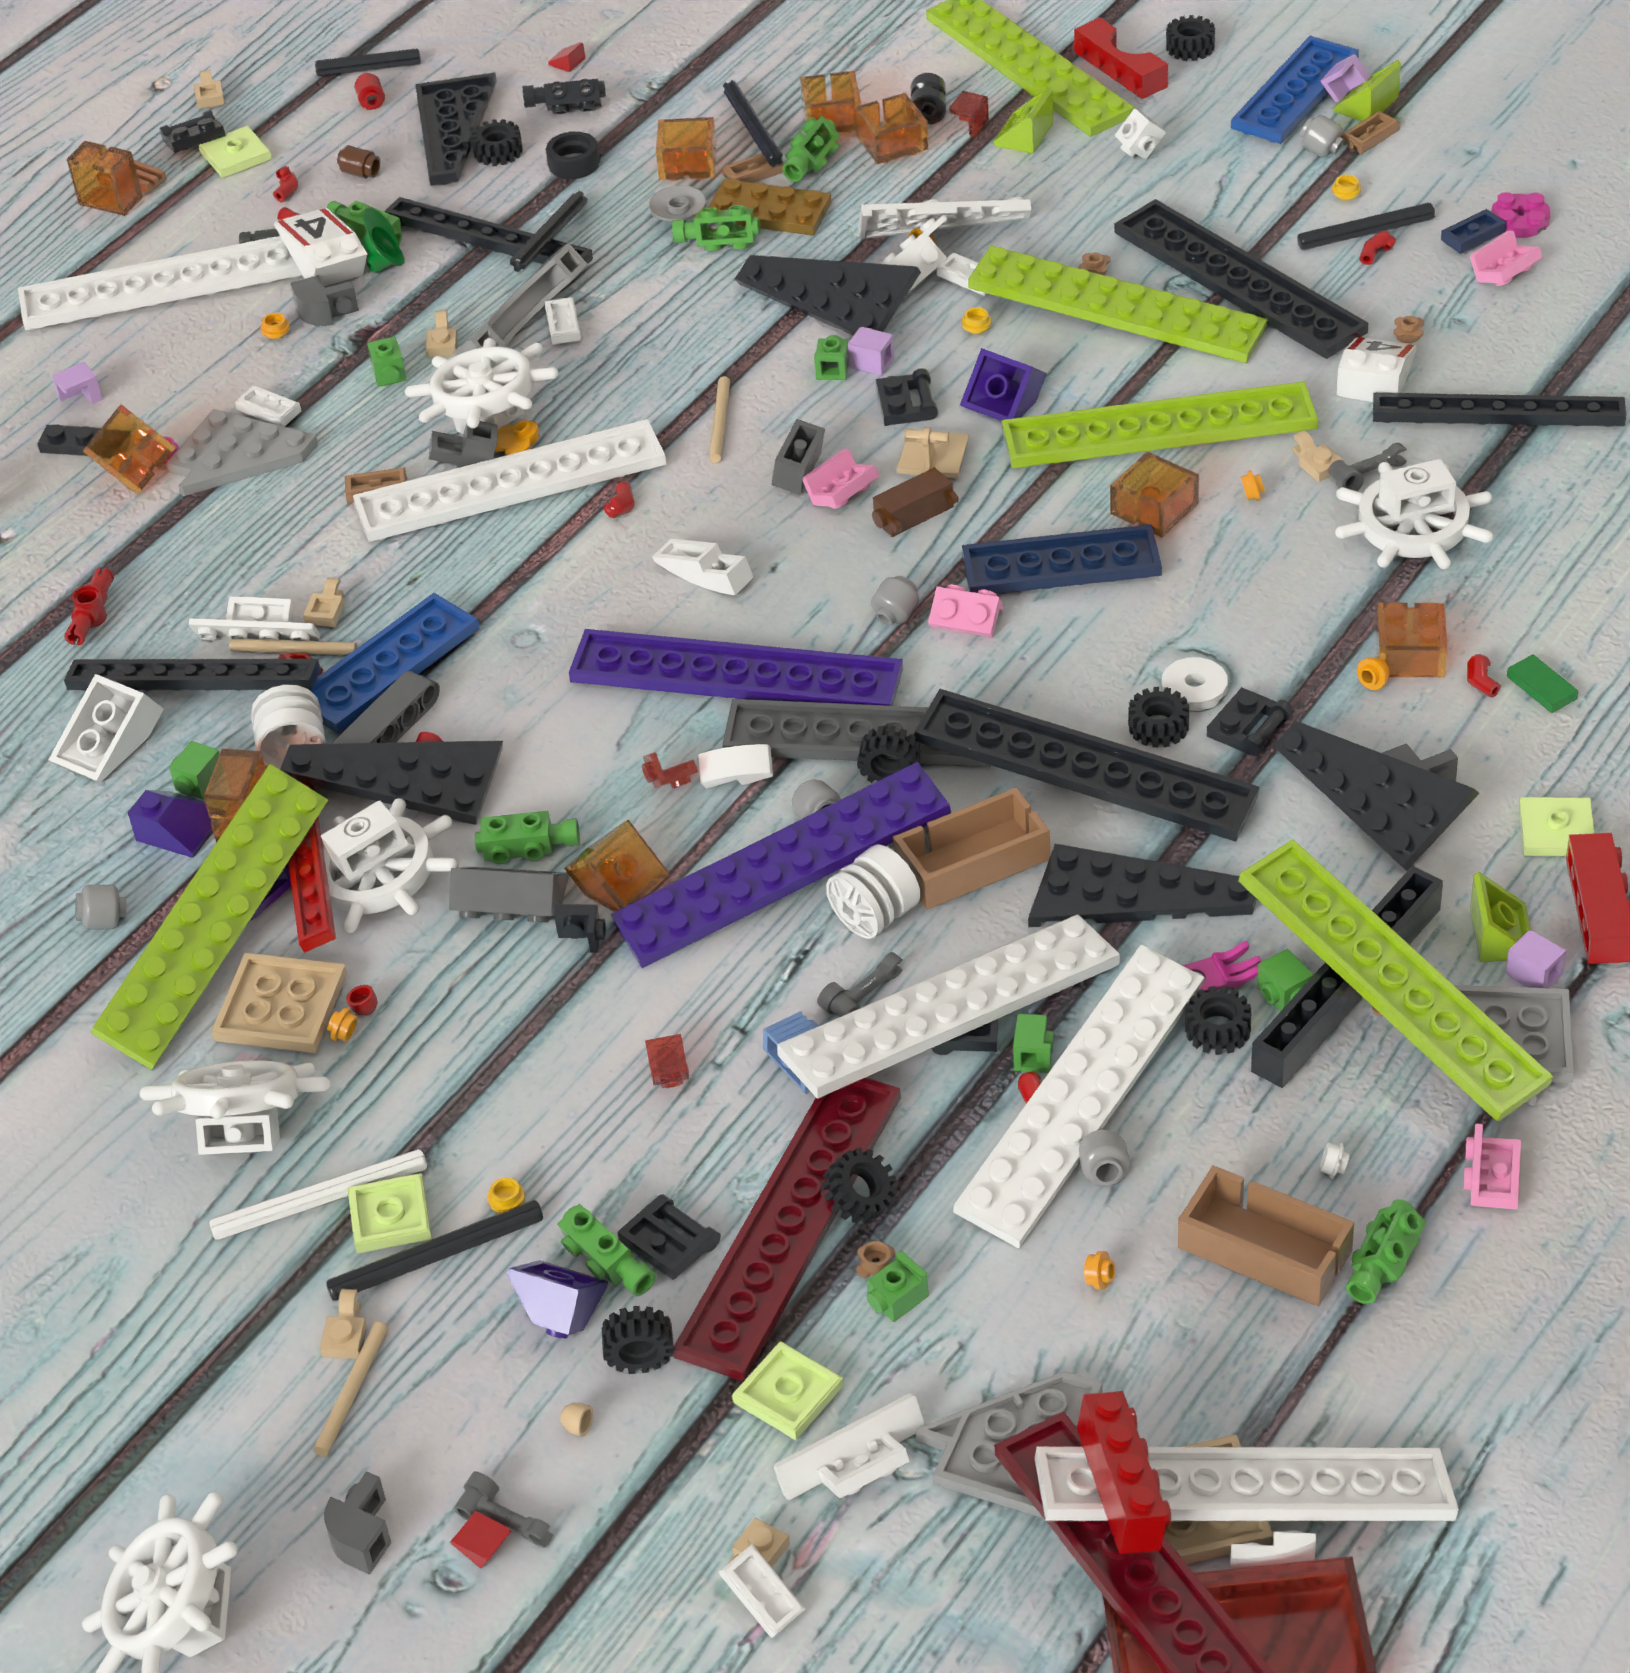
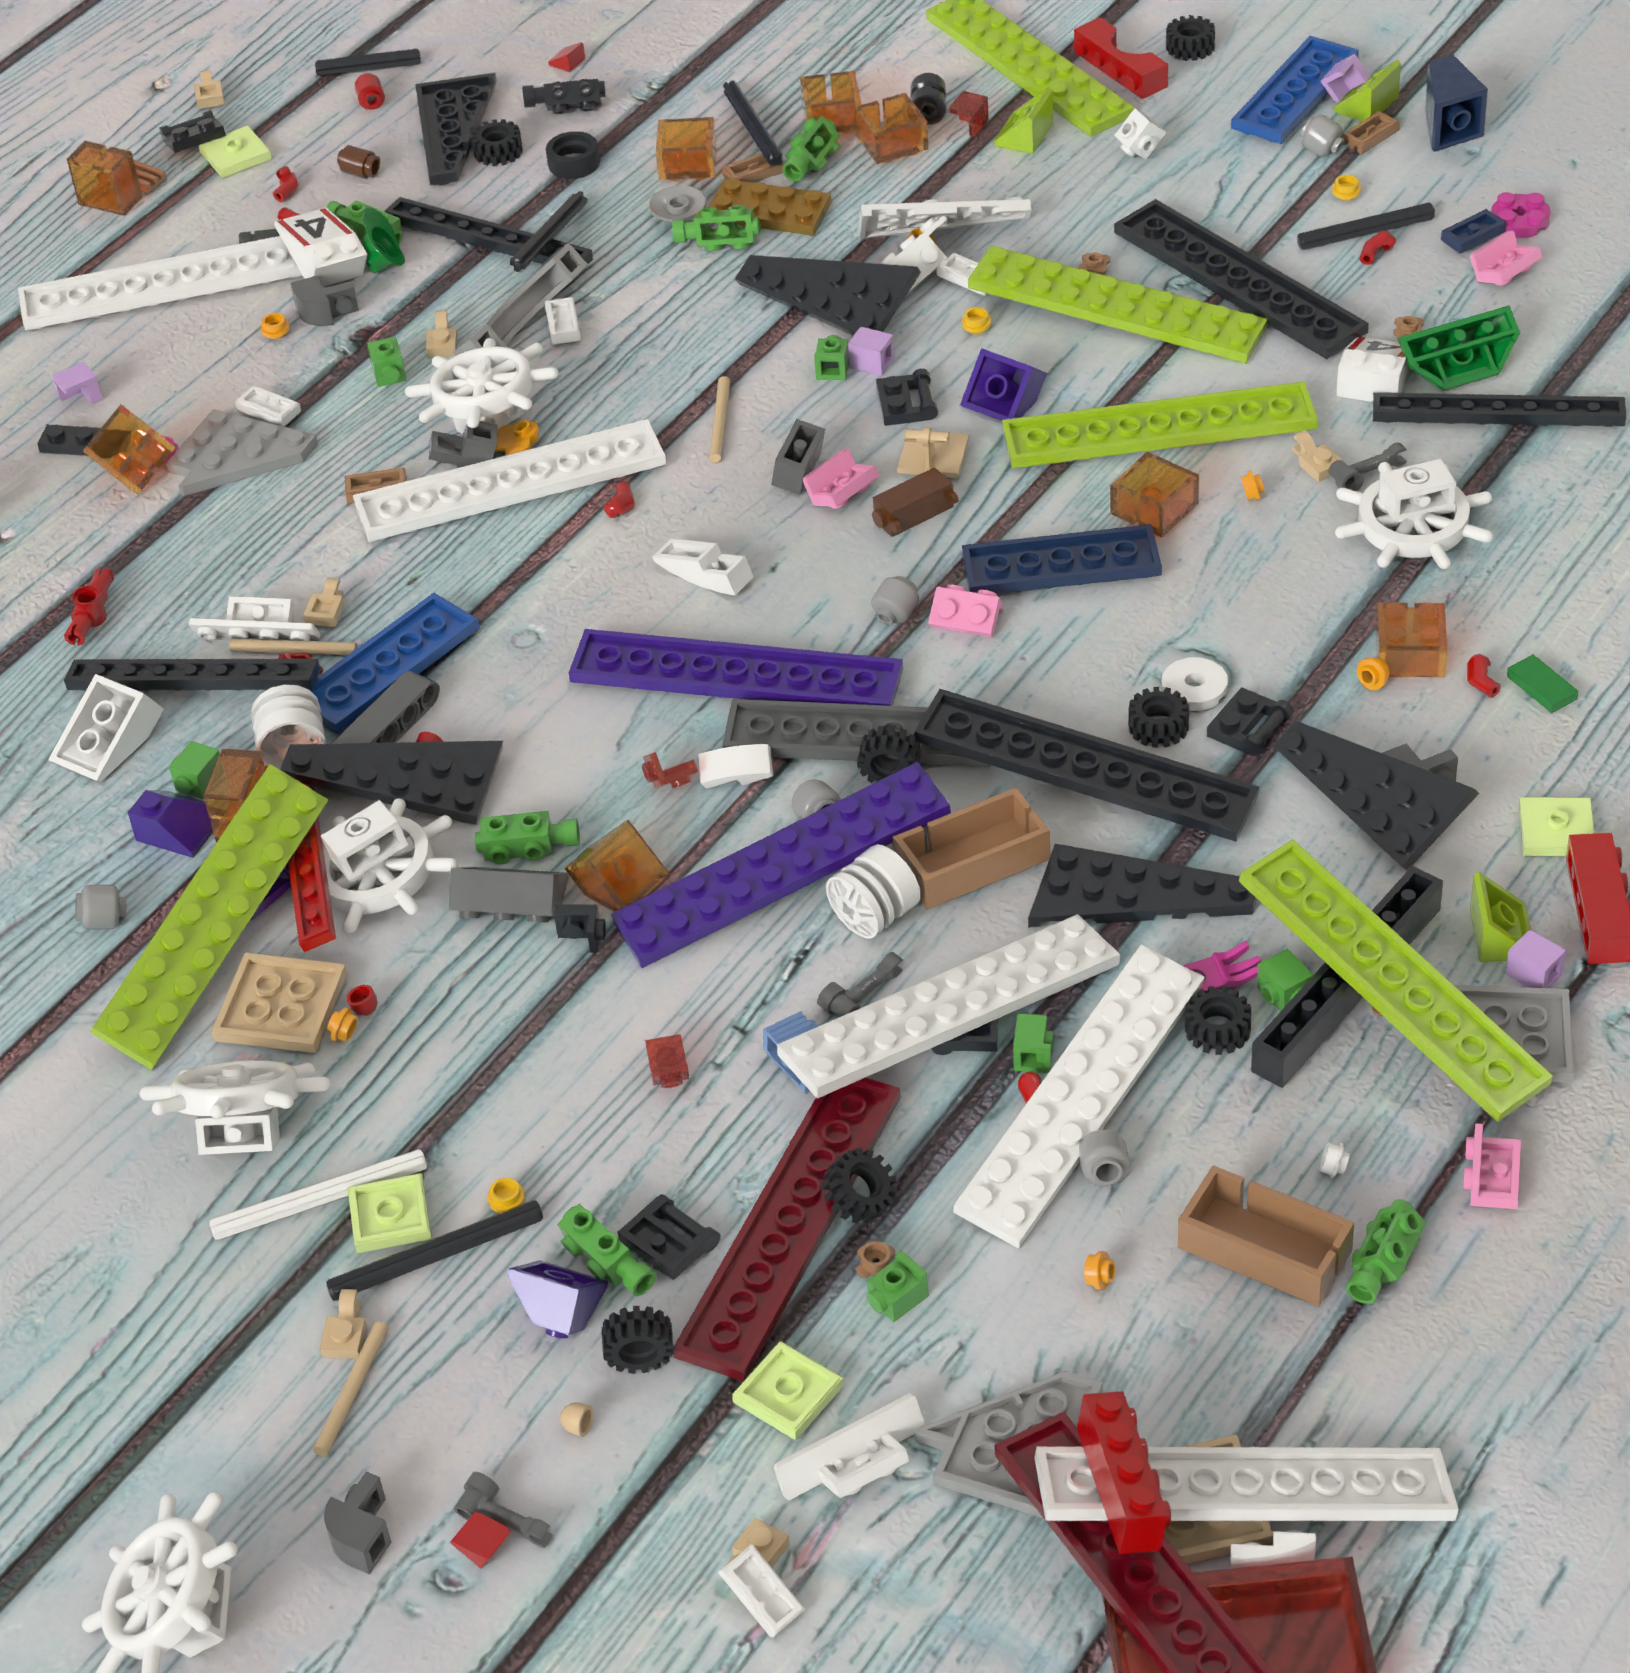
none -> green wedge [1398,305,1520,391]
none -> dark blue slope [1425,55,1488,152]

